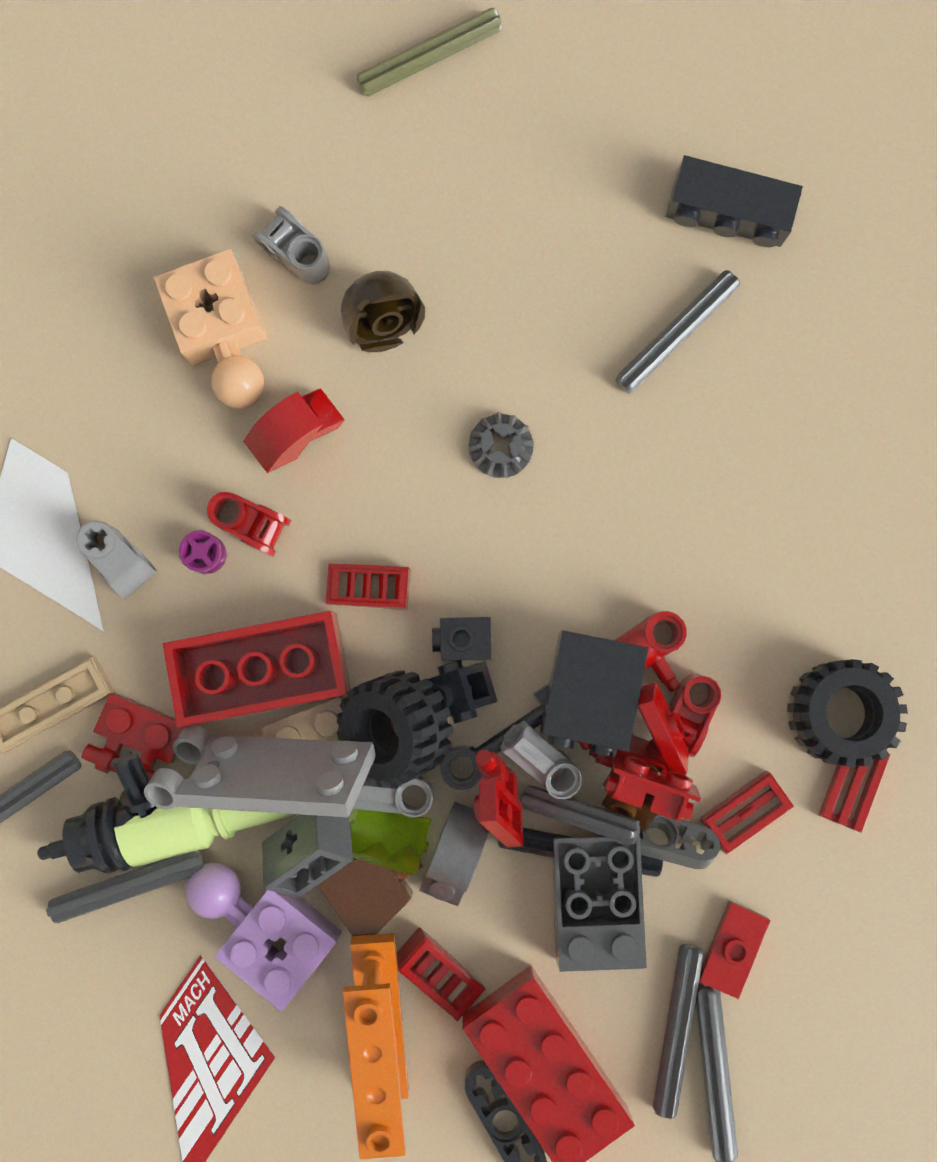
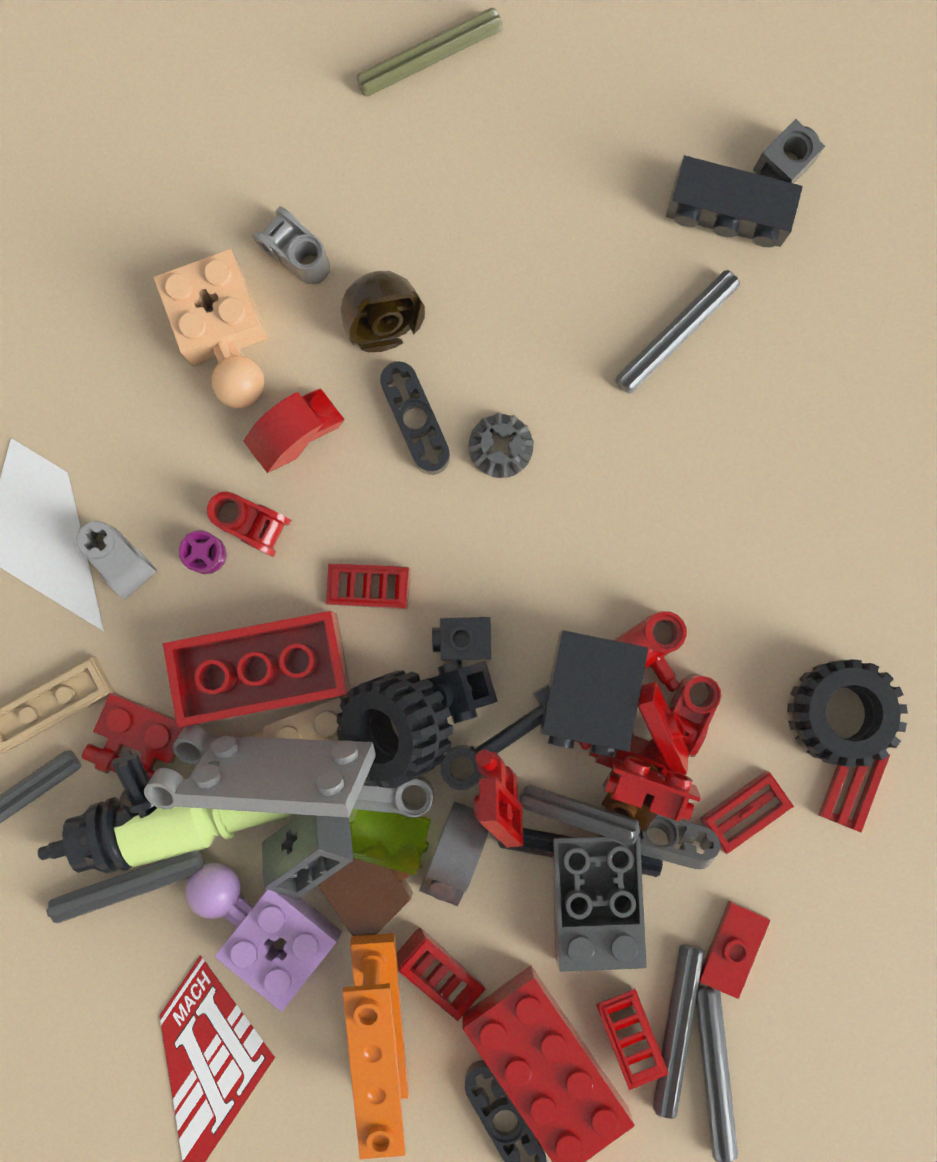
light grey piece [500,720,582,799] -> none
none -> black beam [380,361,450,475]
none -> red slope [596,989,669,1090]
none -> dark grey brick [753,119,825,184]

